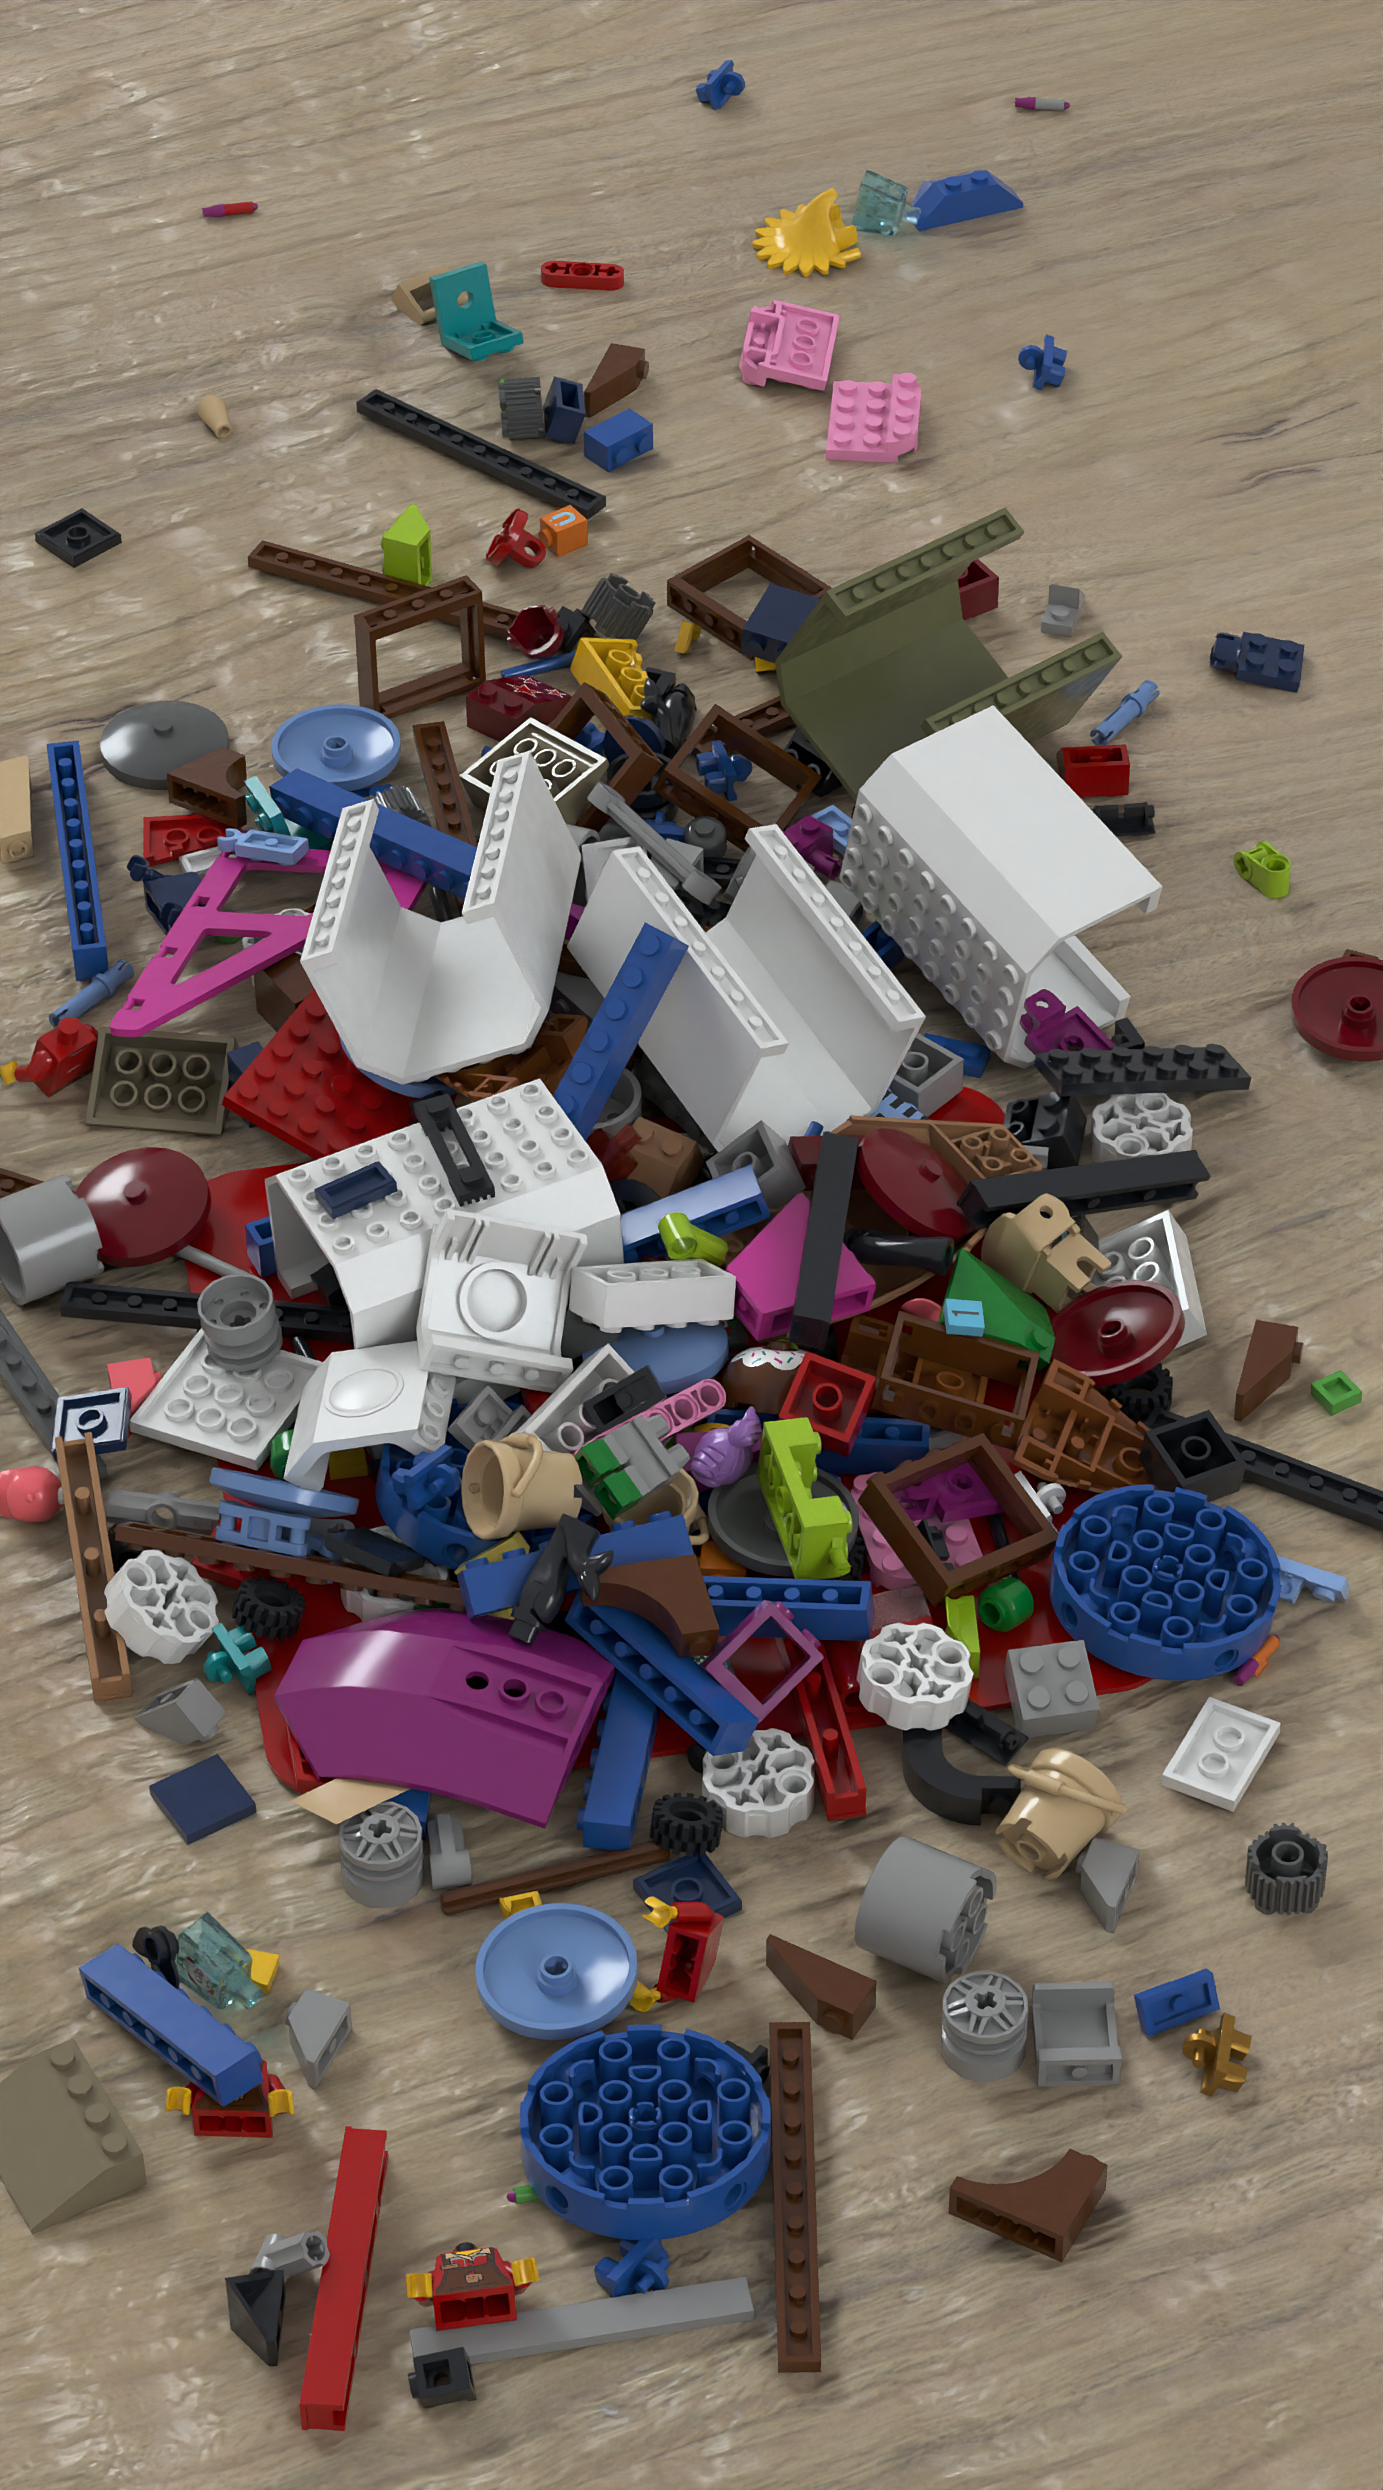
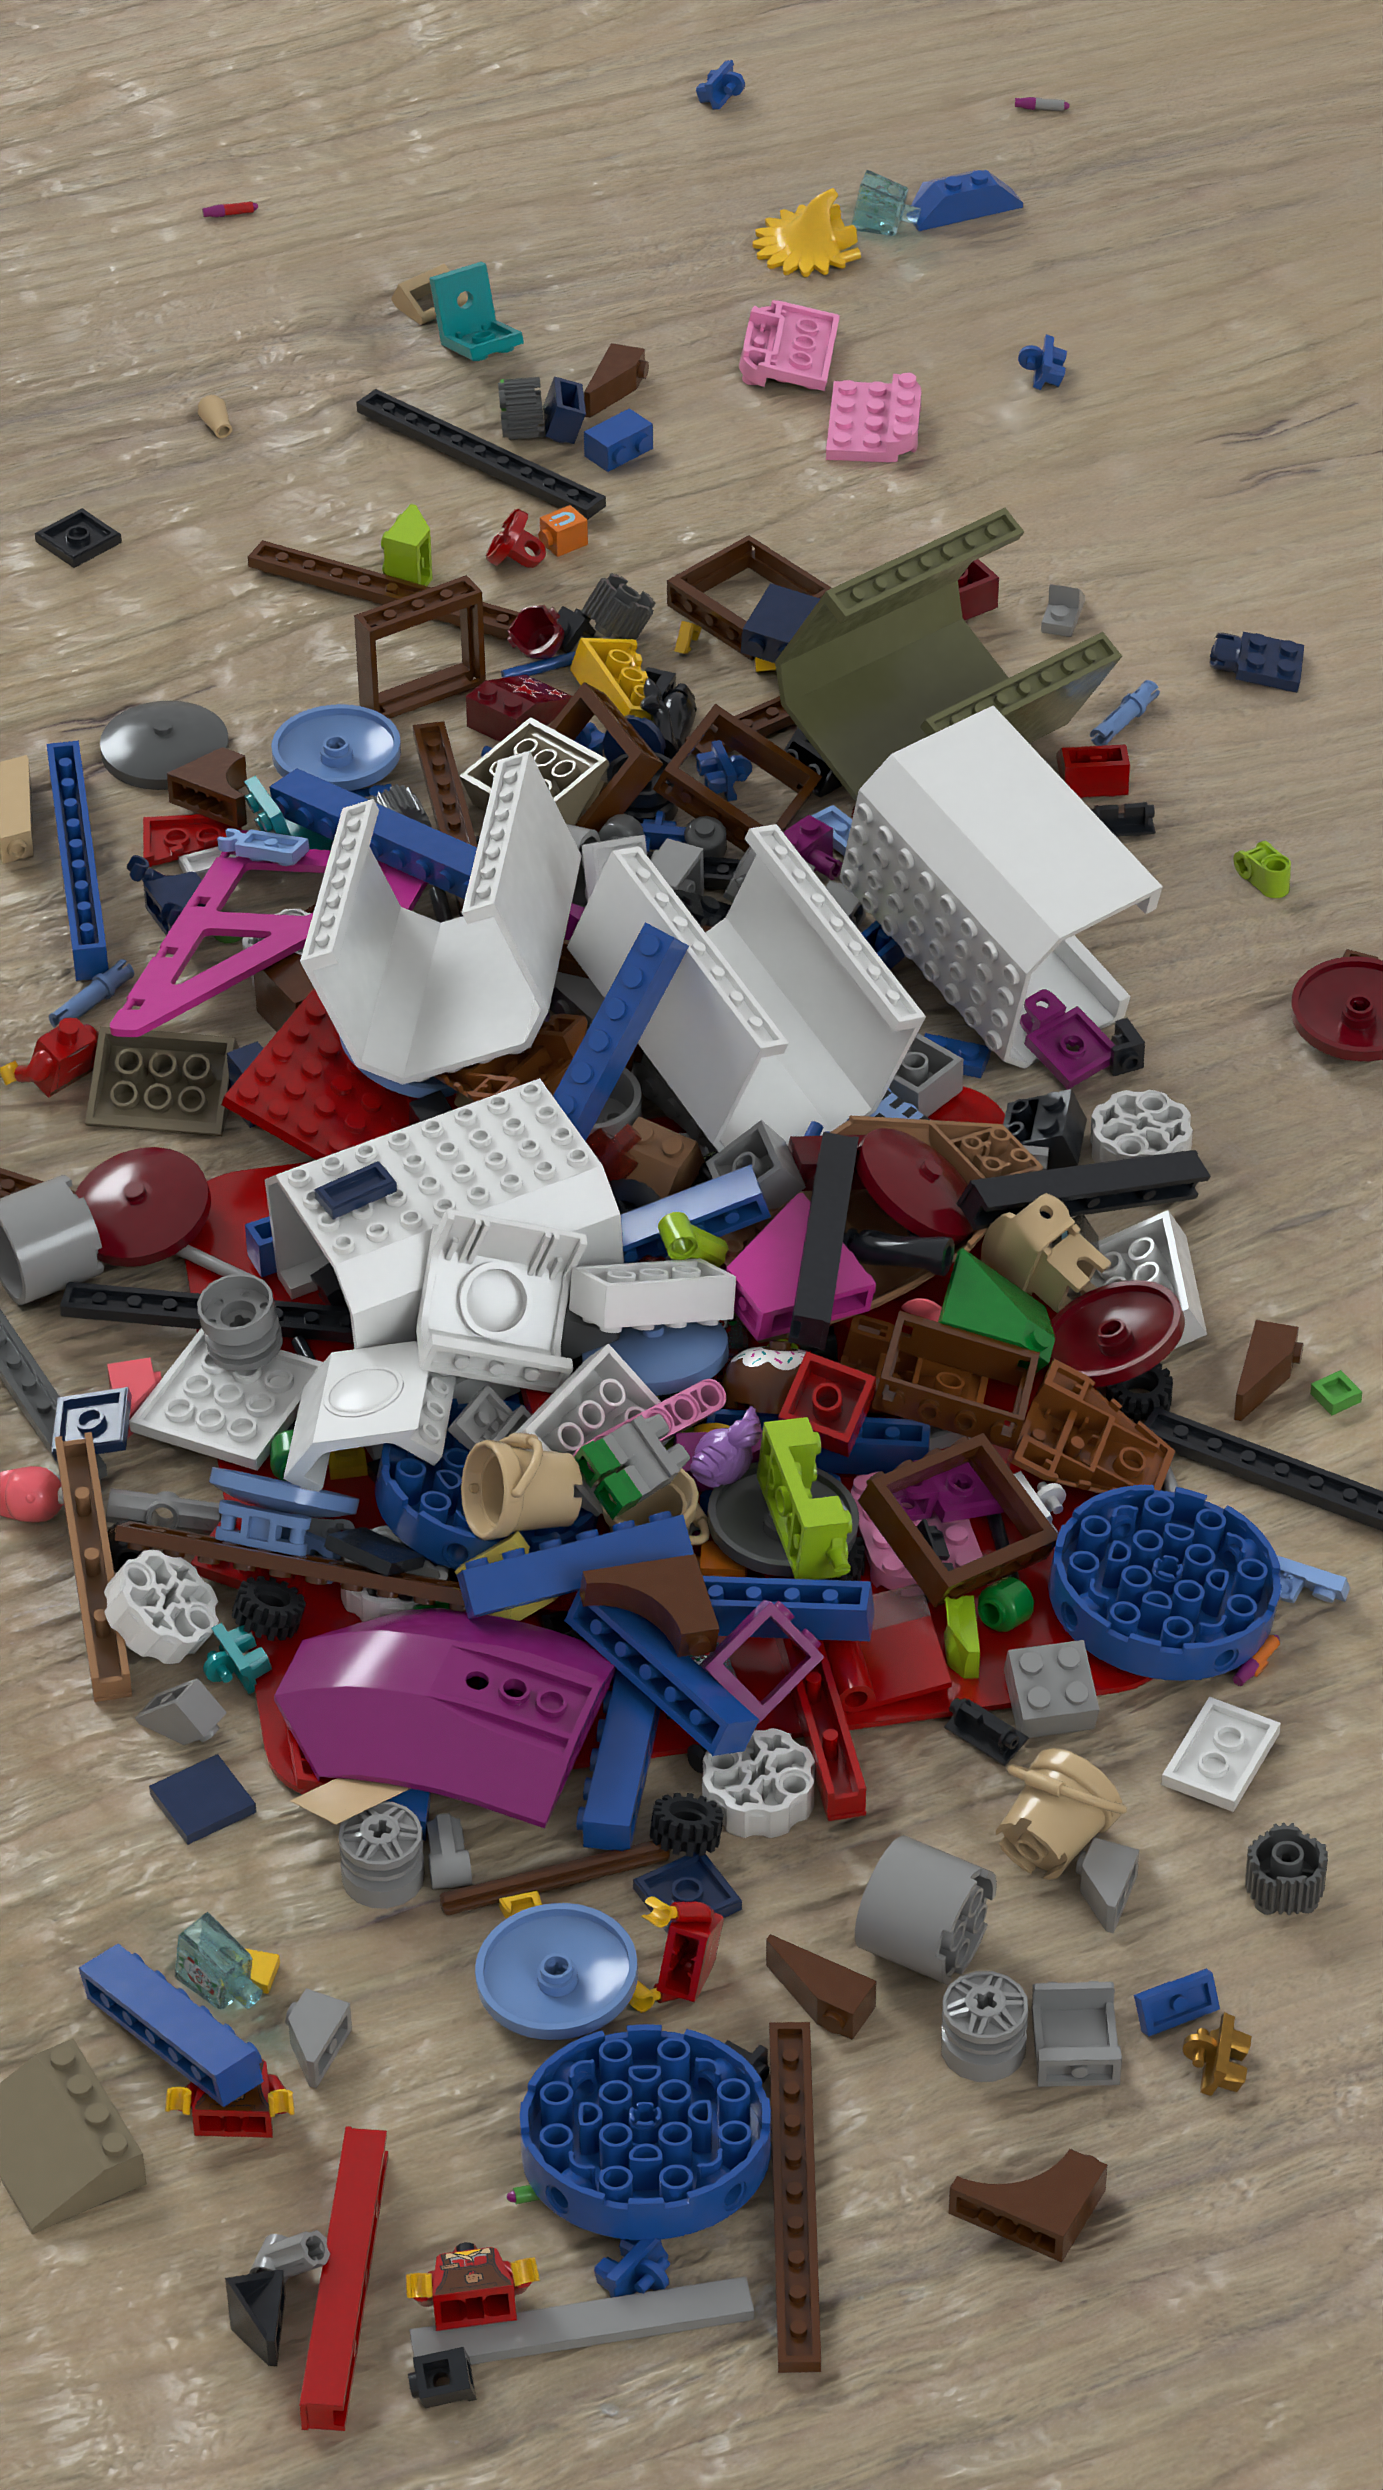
black plate [132,1925,180,1989] -> none
blue hips [392,1444,460,1510] -> none
black container [414,1094,495,1207] -> none
black piece [507,1514,613,1645] -> none
red beam [541,261,624,291] -> none
black slope [583,1365,668,1434] -> none
light grey piece [587,781,721,905] -> none
white connector [856,1623,974,1731] -> none
black arch [902,1728,1021,1826] -> none
medium azure tile [943,1299,985,1337] -> none
black plate [1034,1044,1251,1097] -> none
black brick [1138,1410,1247,1502] -> none

